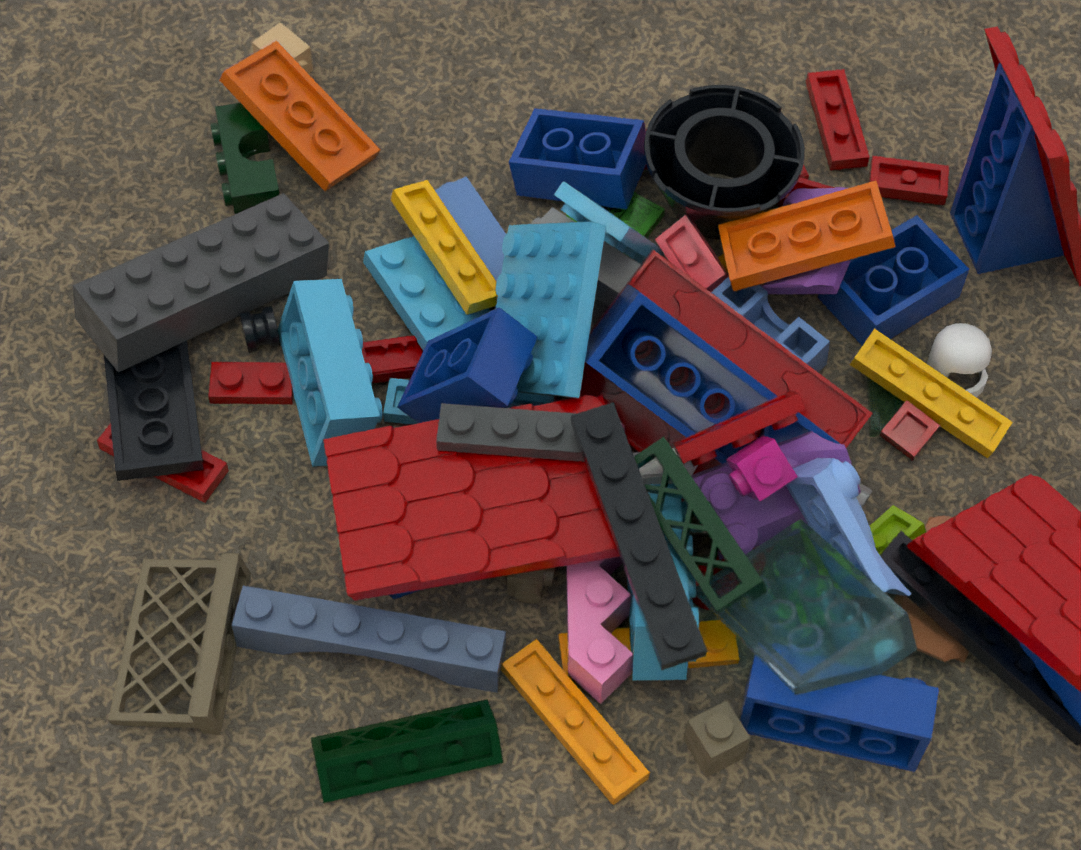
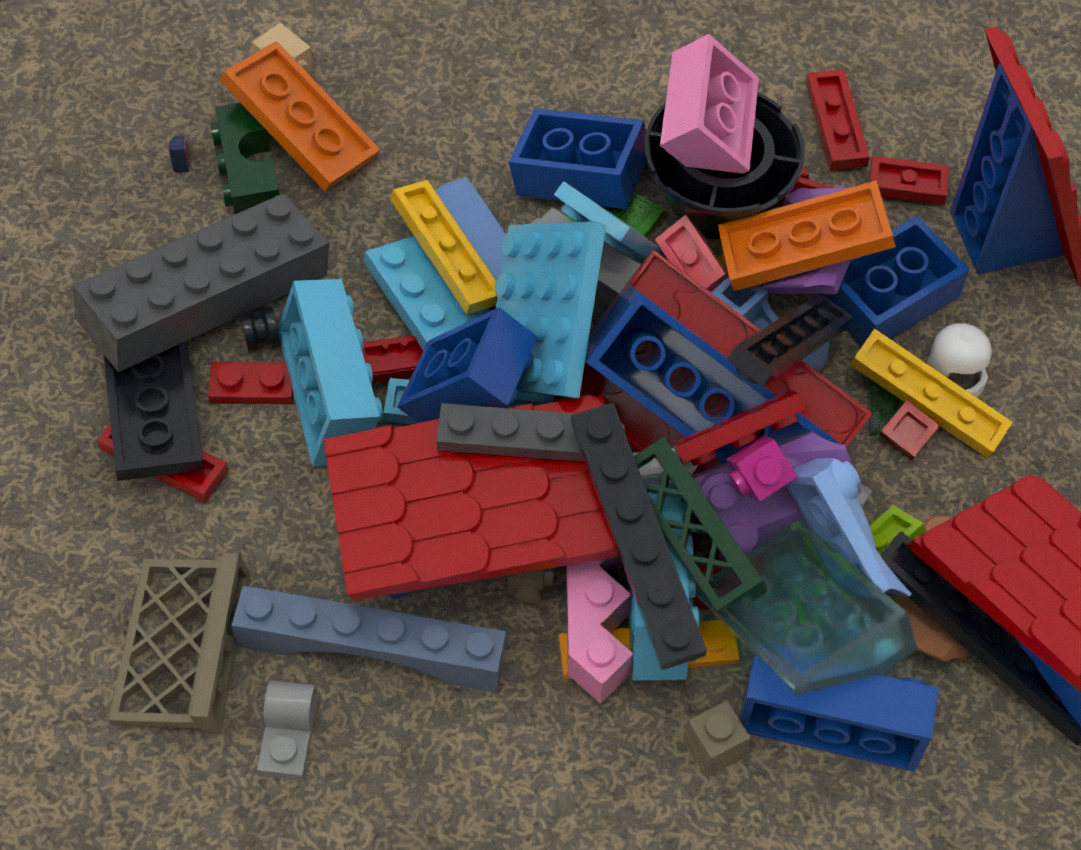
dark green fence [310,699,503,803] -> none
light orange plate [501,639,650,805] -> none
none -> dark blue tile [169,134,189,173]
none -> light grey plate [257,679,319,781]
none -> bright pink slope [660,34,759,174]
none -> black plate [727,293,854,386]

